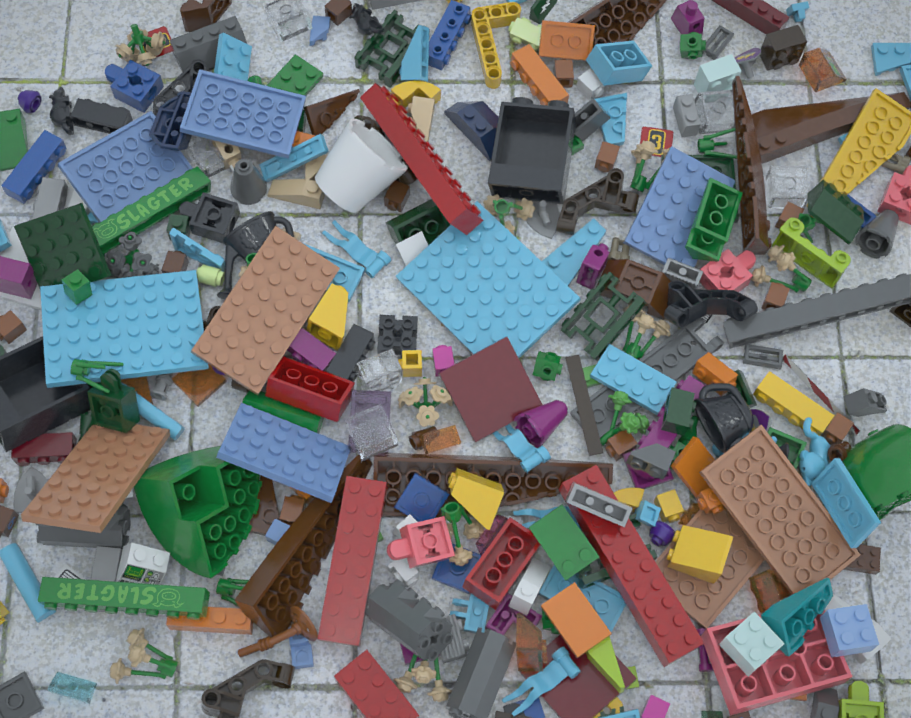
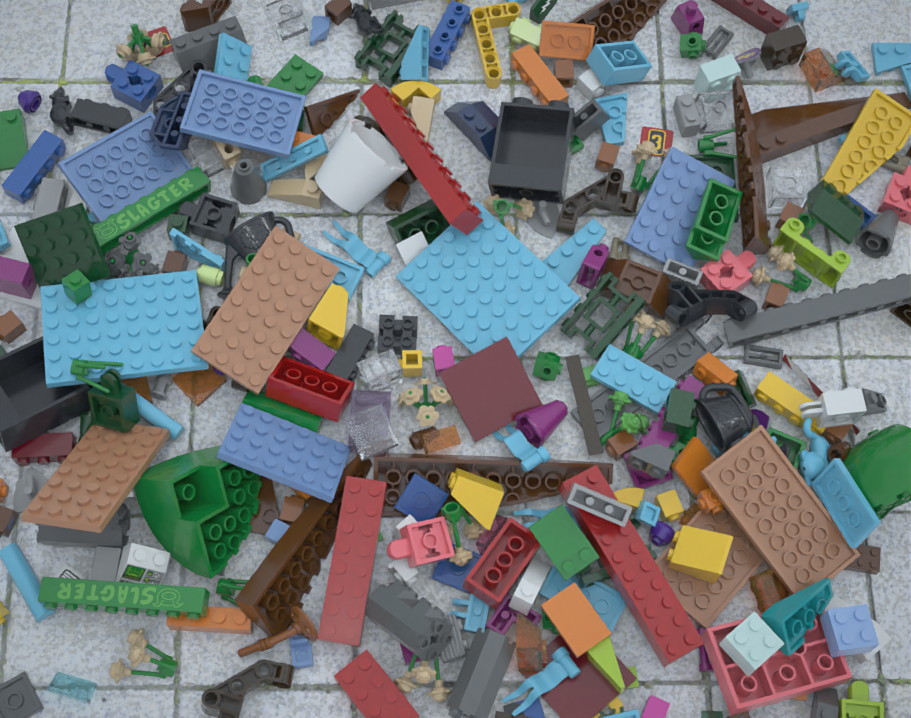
none -> white brick [799,387,867,428]
none -> medium azure hinge [834,50,870,82]

